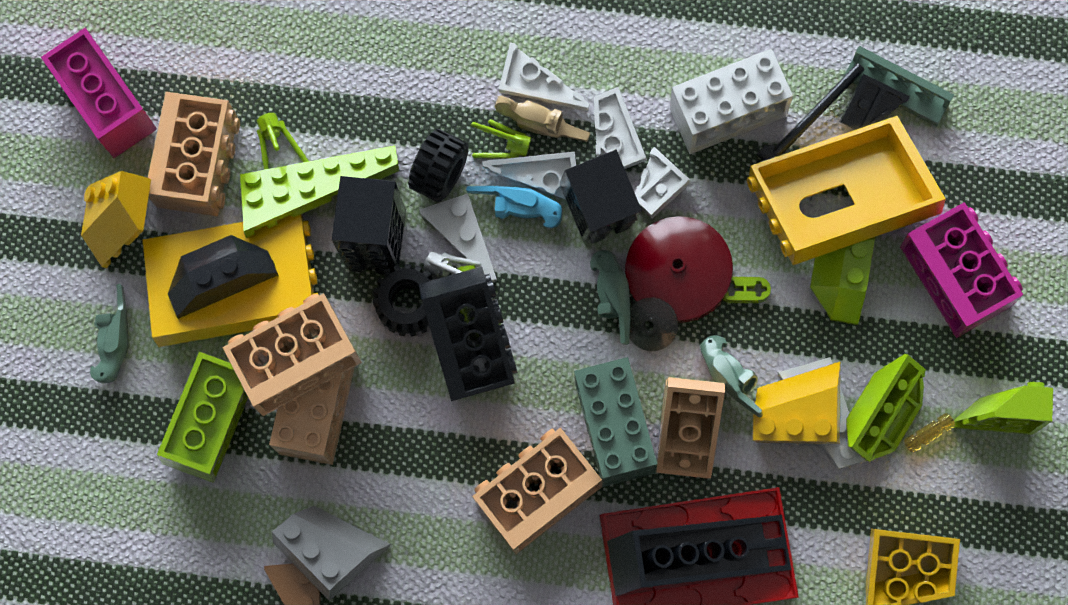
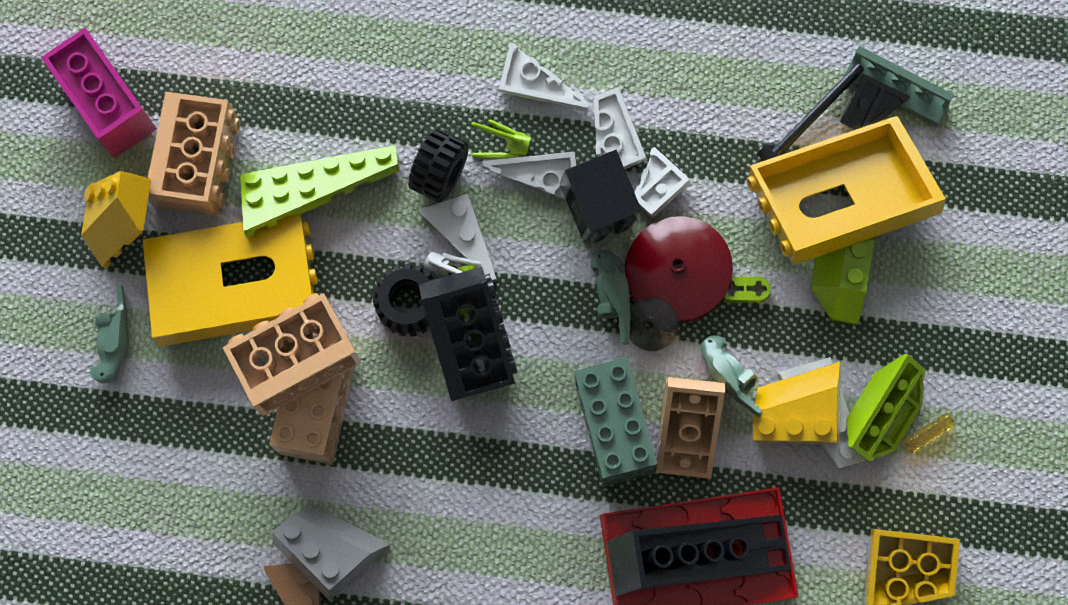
lime brick [157,352,248,483] -> none
black wedge [168,235,278,319] -> none
lime plant [257,113,309,170] -> none
black brick [332,176,406,275] -> none
medium azure animal [466,186,563,228] -> none
light nougat brick [472,427,602,555] -> none
tan animal [495,96,590,142] -> none
white brick [670,49,793,154] -> none
dark pink brick [900,202,1023,338] -> none
lime wedge [950,382,1053,435] -> none

